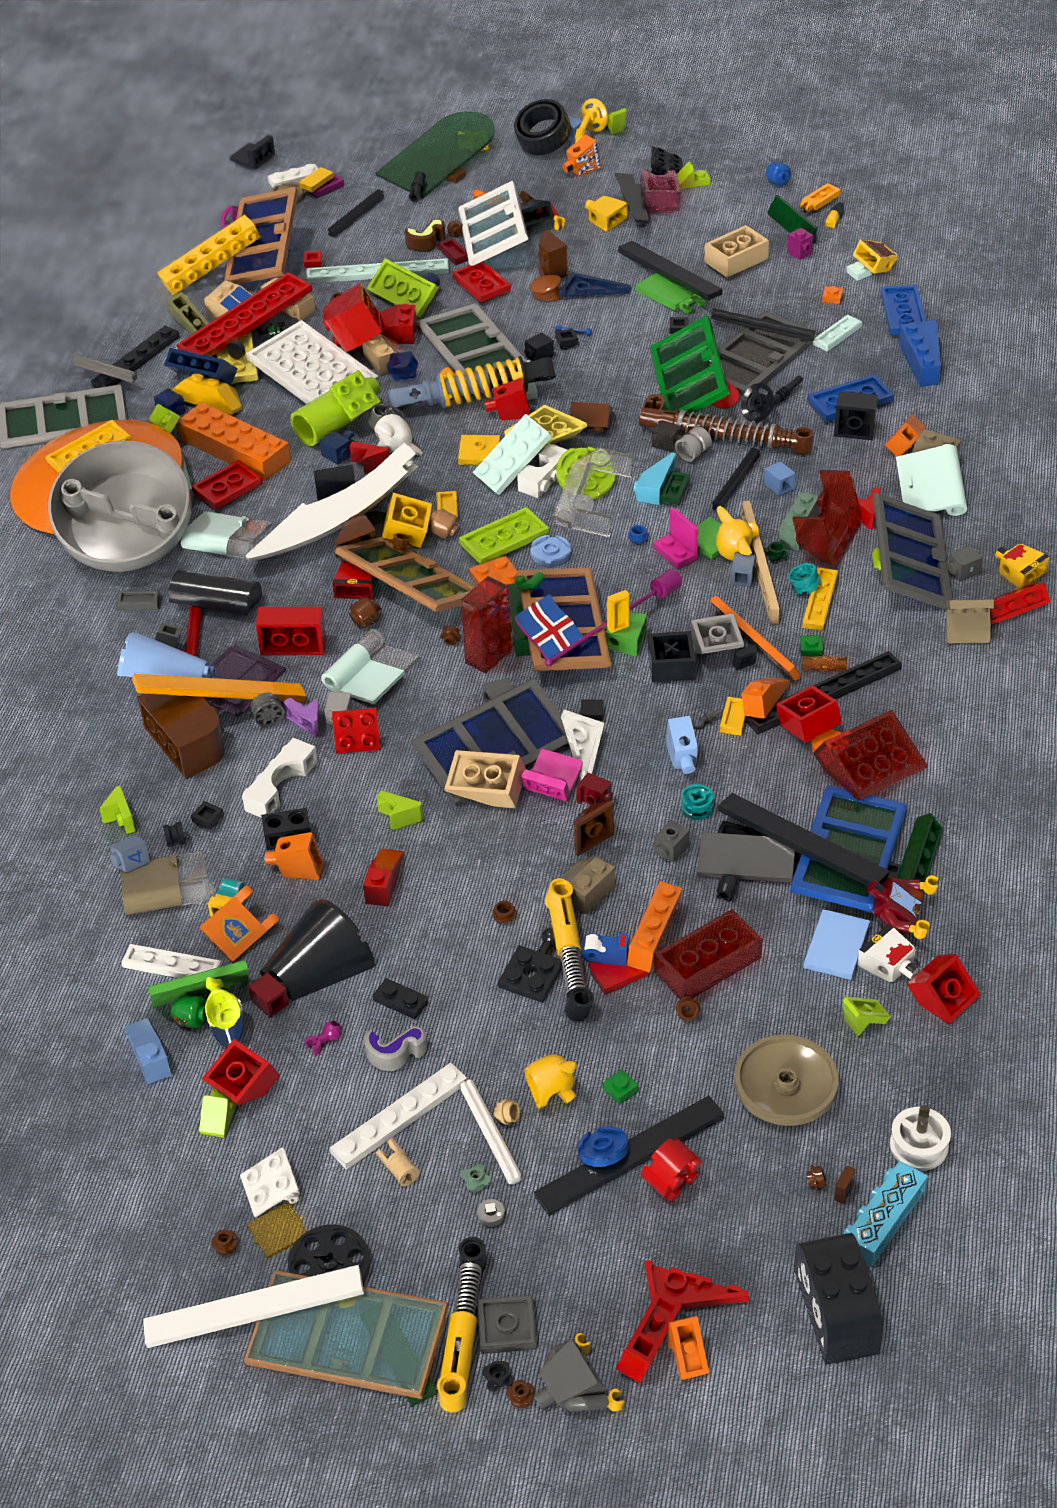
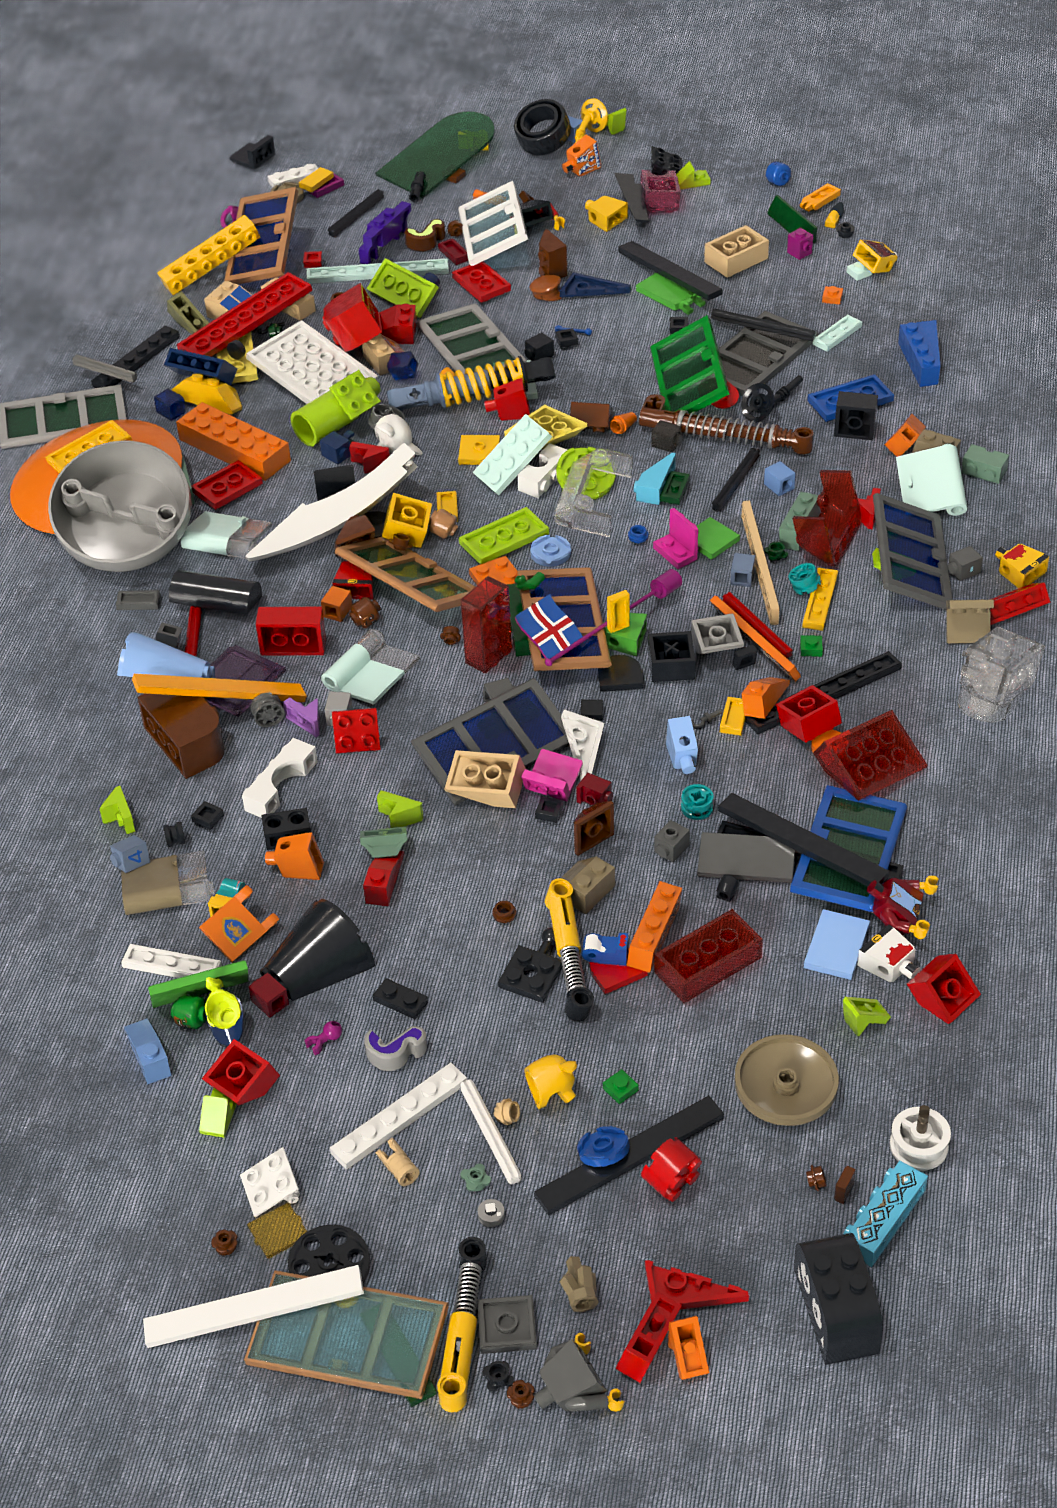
lime slope [149,404,180,433] -> none
light grey wheel [675,426,712,462] -> none
reddish brown plate [675,996,700,1020] -> none
yellow piece [716,506,759,561] -> none
clear orange pin [802,654,847,672] -> none
blue plate [880,285,926,336] -> none
dark green slope [897,813,943,893] -> none
none -> orange brick [321,586,352,622]
none -> dark purple bracket [358,201,411,264]
none -> sand green slope [360,827,407,858]
none -> black plate [535,796,564,823]
none -> dark tan rock [560,1256,599,1312]
none -> black tile [598,655,643,692]
none -> orange cone [610,412,637,434]
none -> red axle [722,592,793,658]
none -> black plate [837,222,855,238]
none -> clear brick [957,626,1045,722]
none -> sand green brick [961,444,1009,484]

